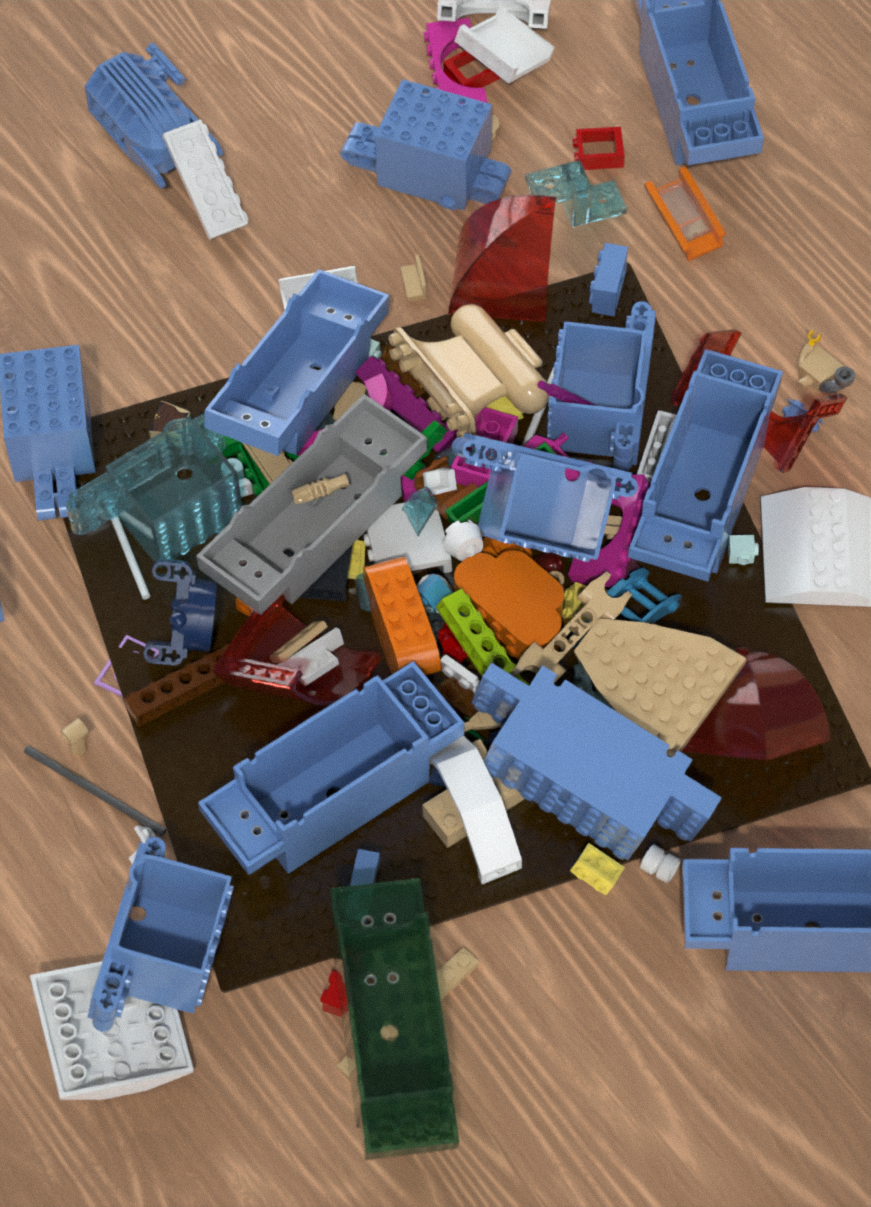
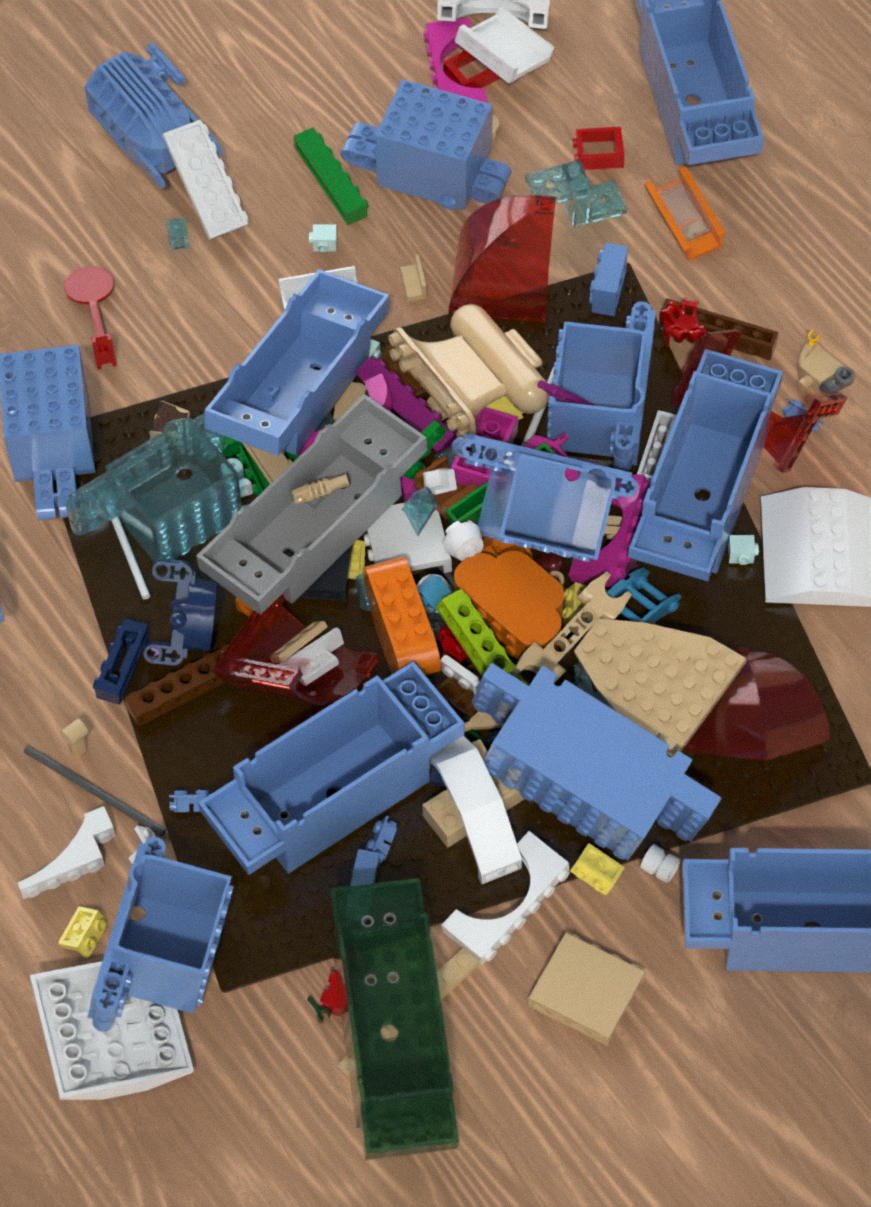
none -> white arch [18,806,116,899]
none -> light yellow bracket [58,907,108,958]
none -> piece [64,266,117,370]
none -> dark blue brick [93,618,150,705]
none -> clear light blue brick [166,218,189,250]
none -> medium blue hinge [169,790,211,813]
none -> green brick [293,127,369,226]
none -> dark green hand [307,996,331,1023]
none -> light aqua brick [309,224,337,252]
none -> medium blue hinge [365,816,397,863]
none -> white arch [442,831,569,965]
none -> tan panel [528,933,645,1046]
none -> reddish brown brick [659,298,779,361]
none -> red piece [661,297,707,347]

